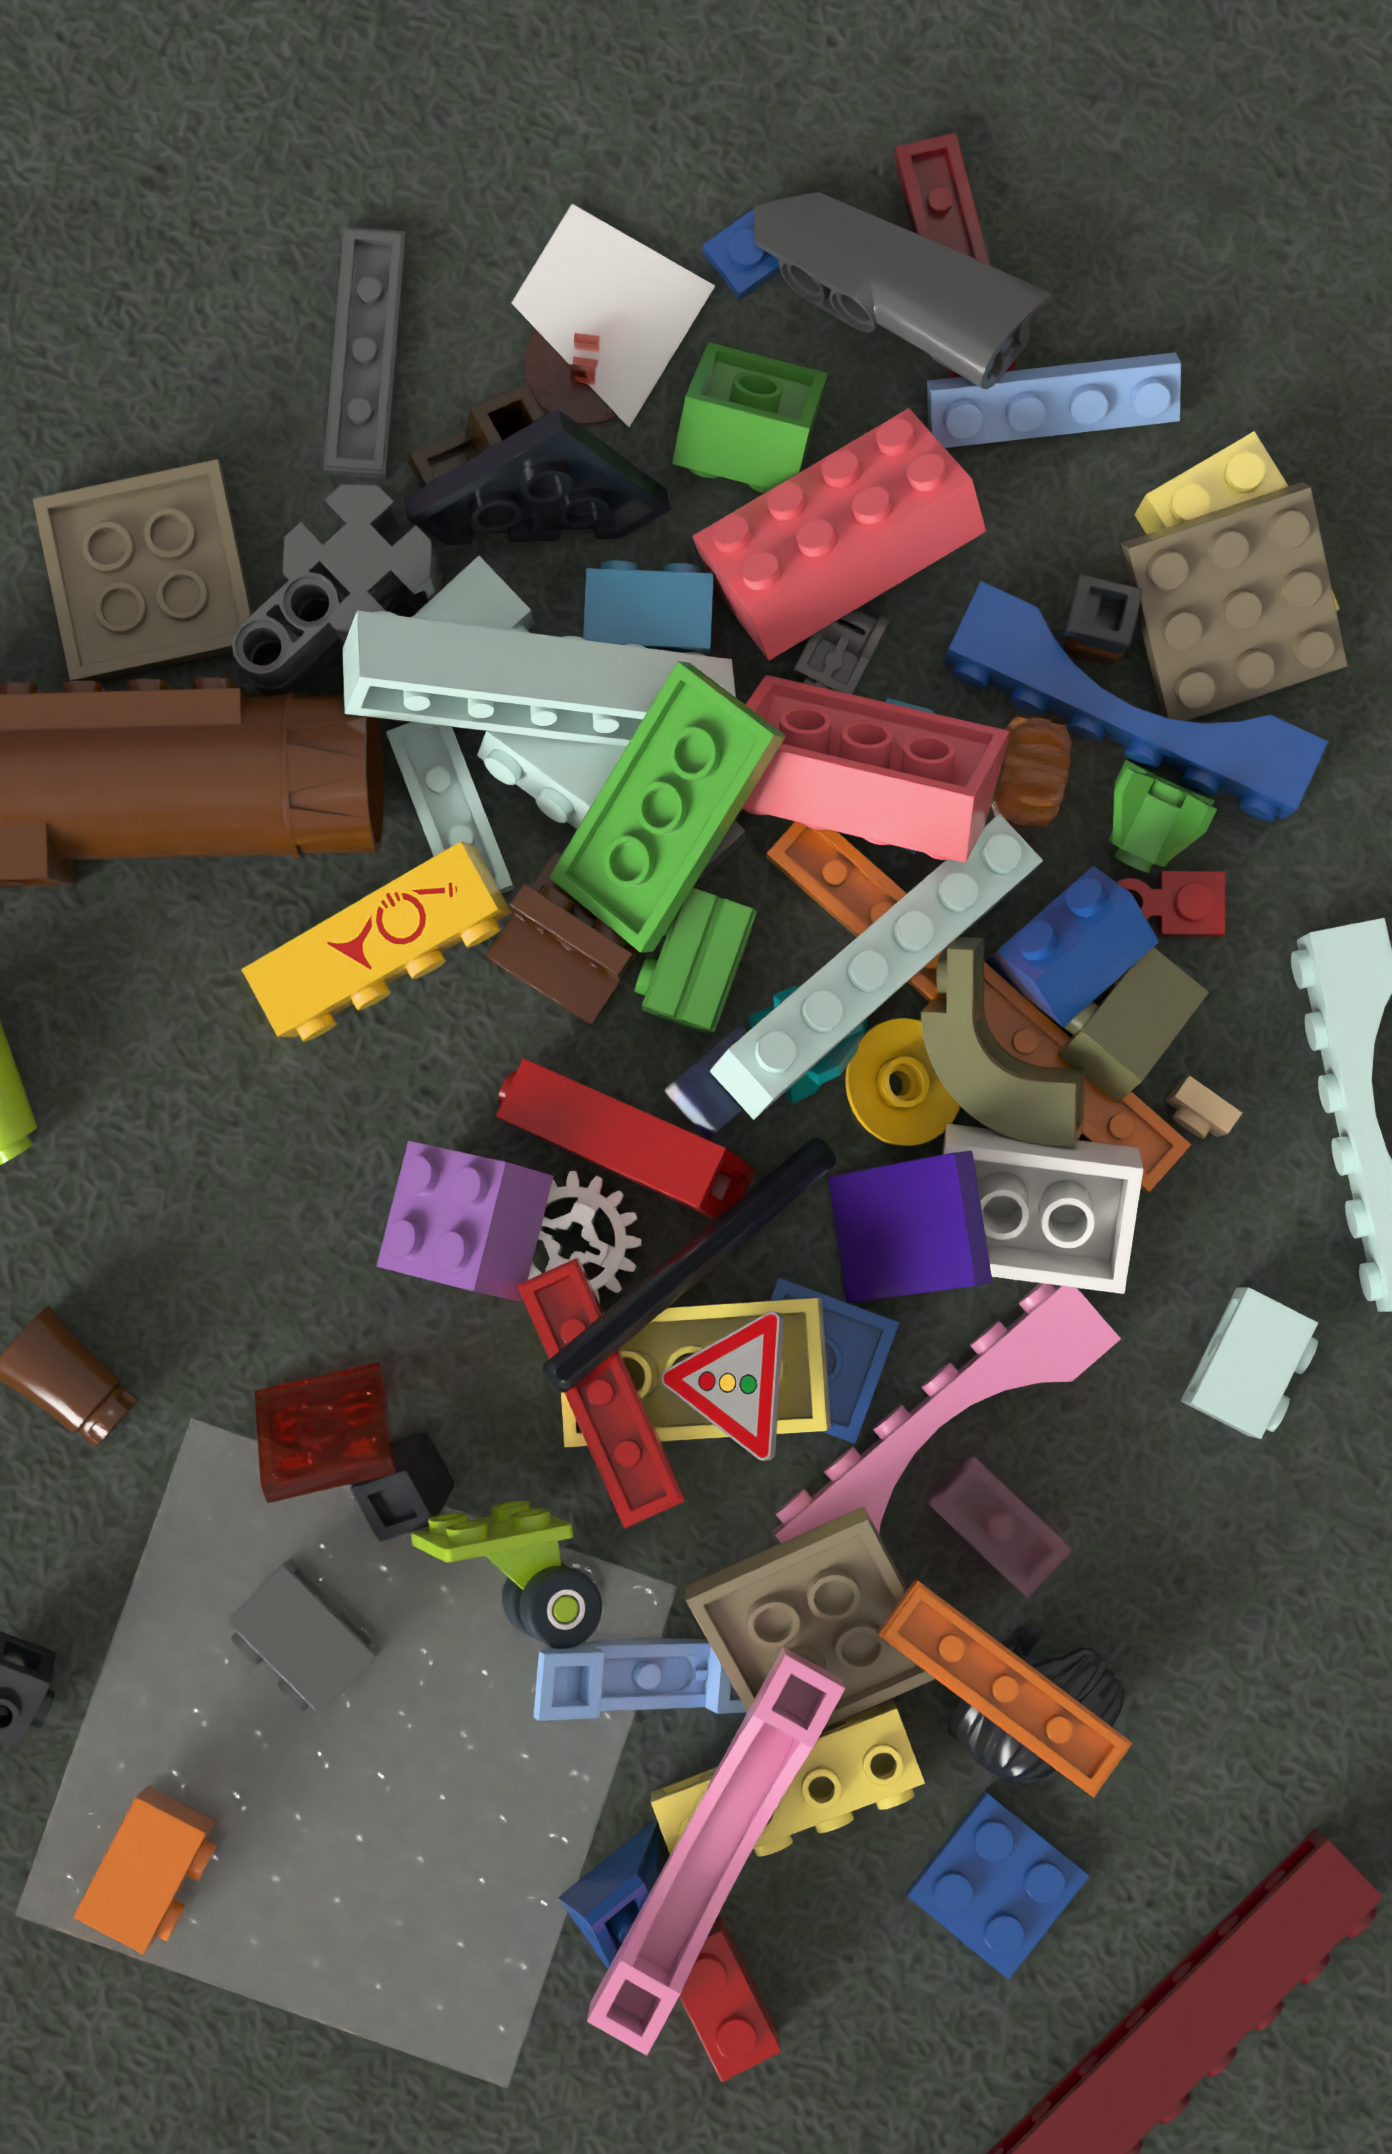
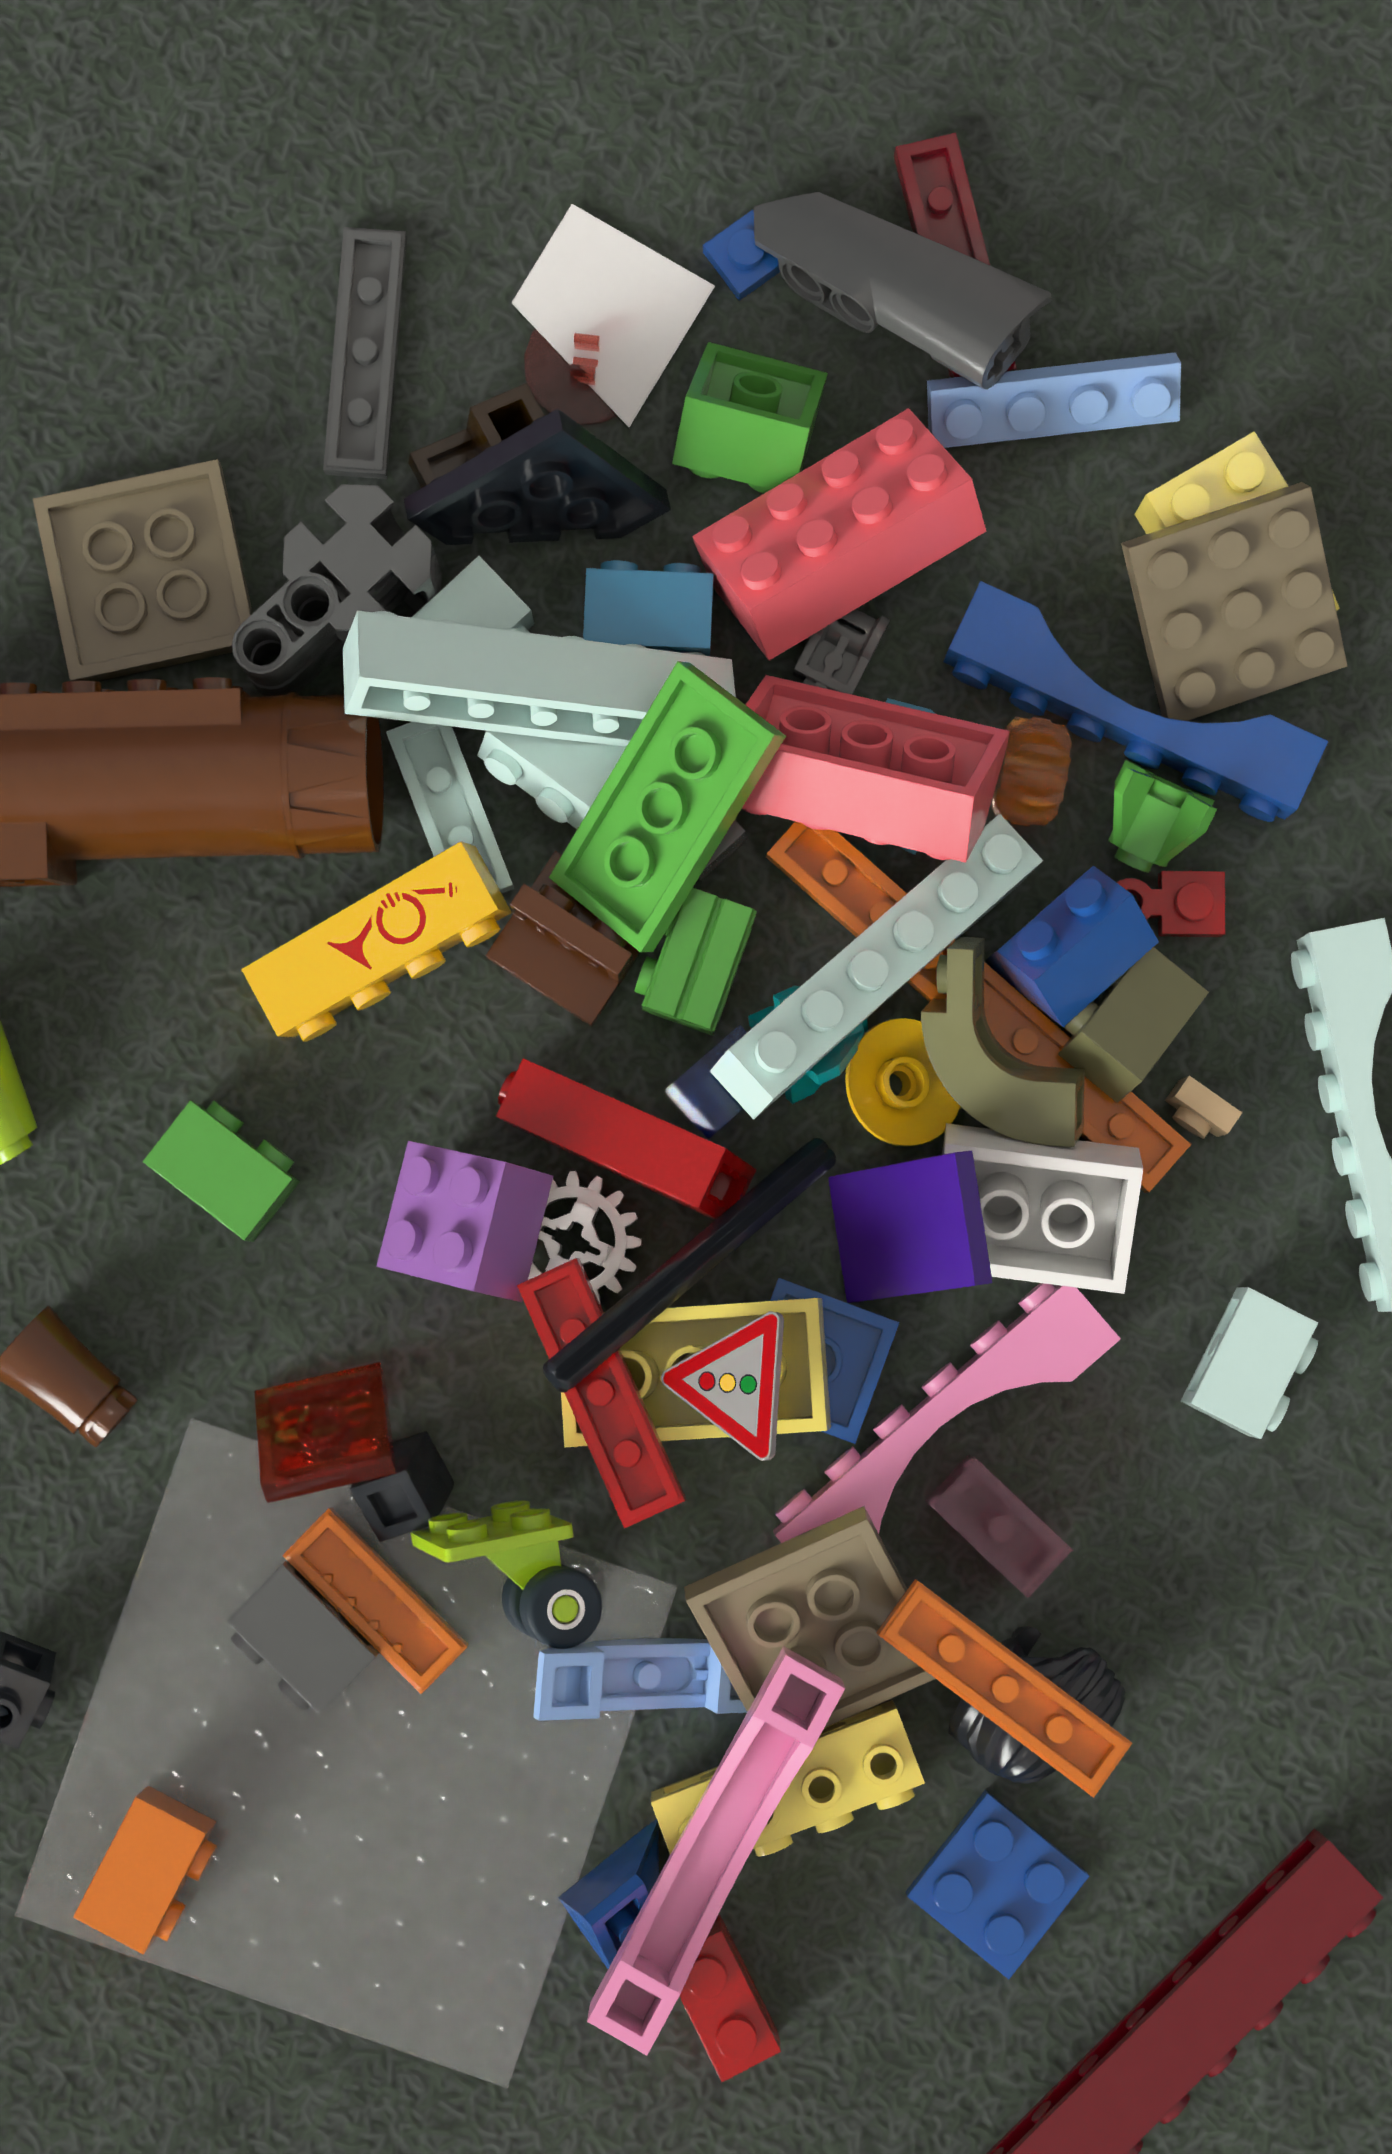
black leg [1064,575,1143,665] -> none
none -> bright green brick [142,1100,300,1242]
none -> orange plate [282,1507,469,1694]

